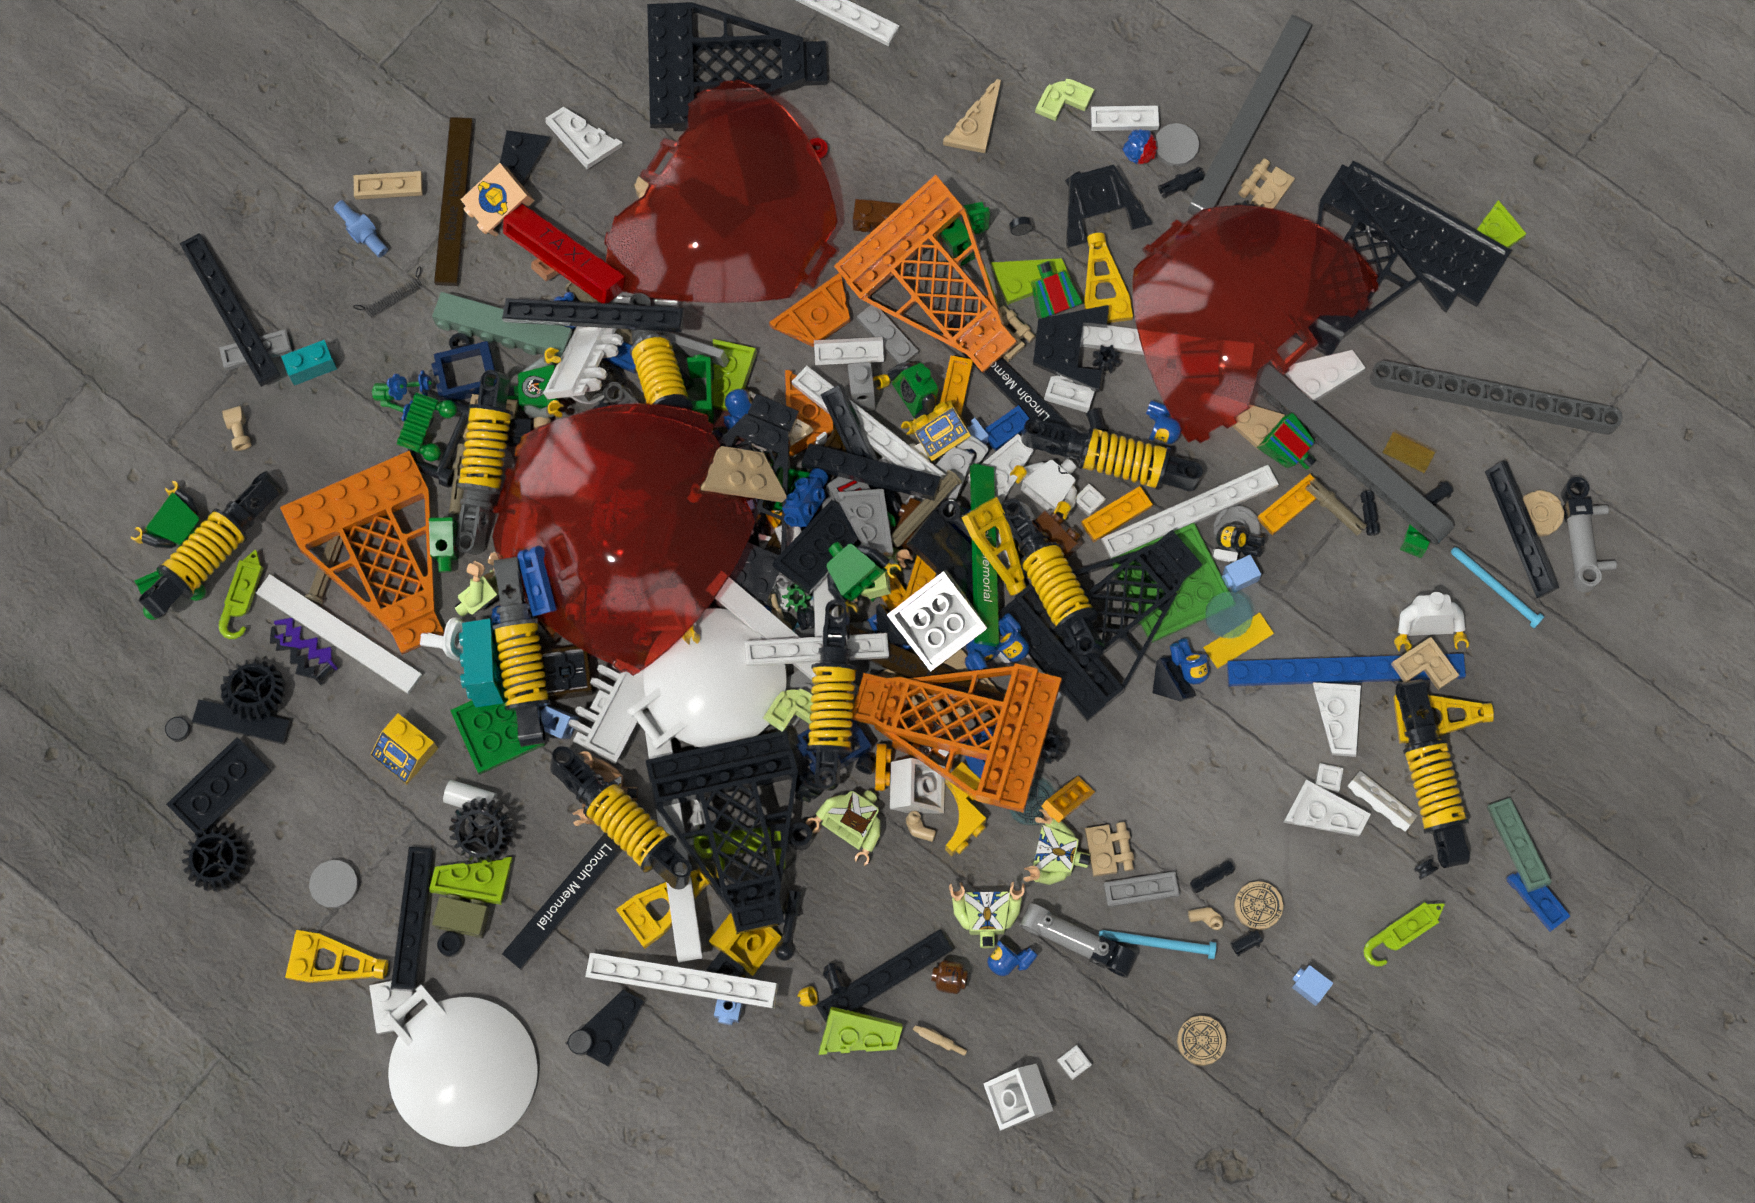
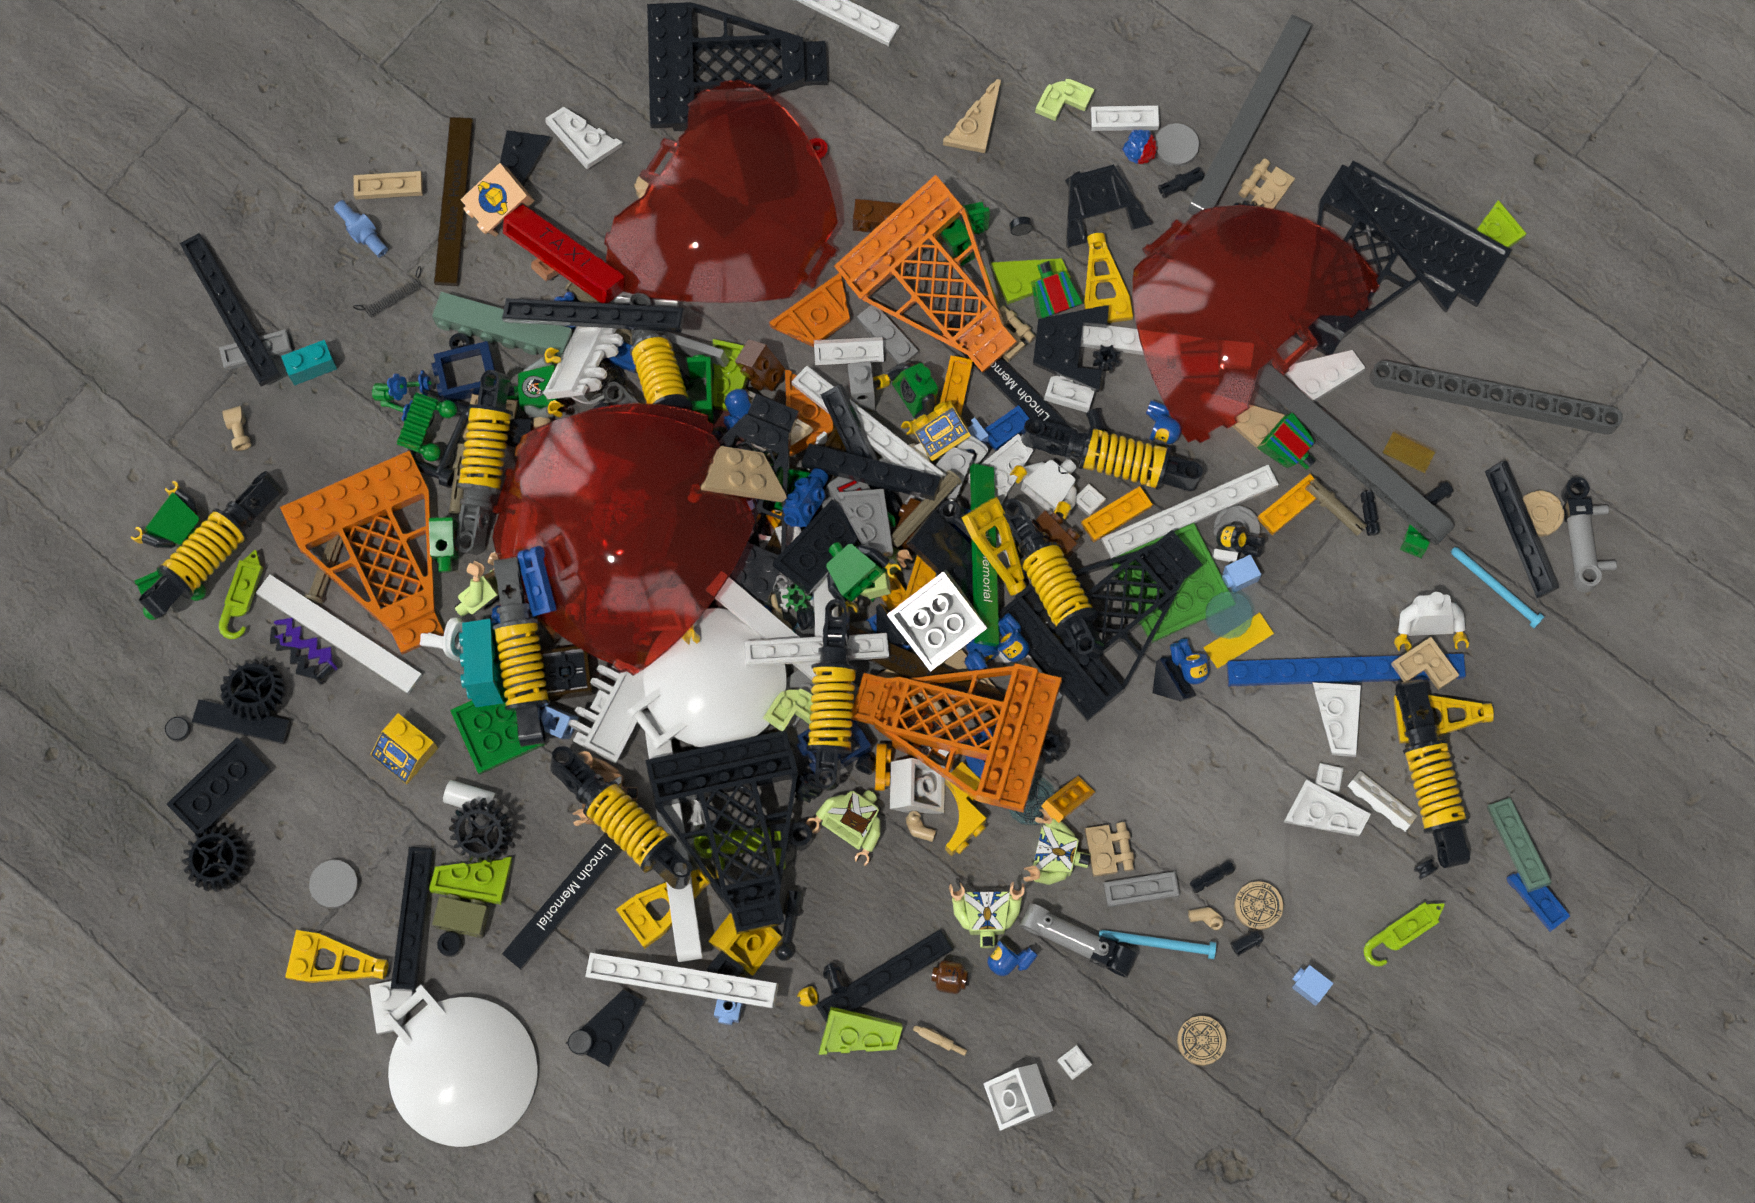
none -> reddish brown brick [735,339,786,392]

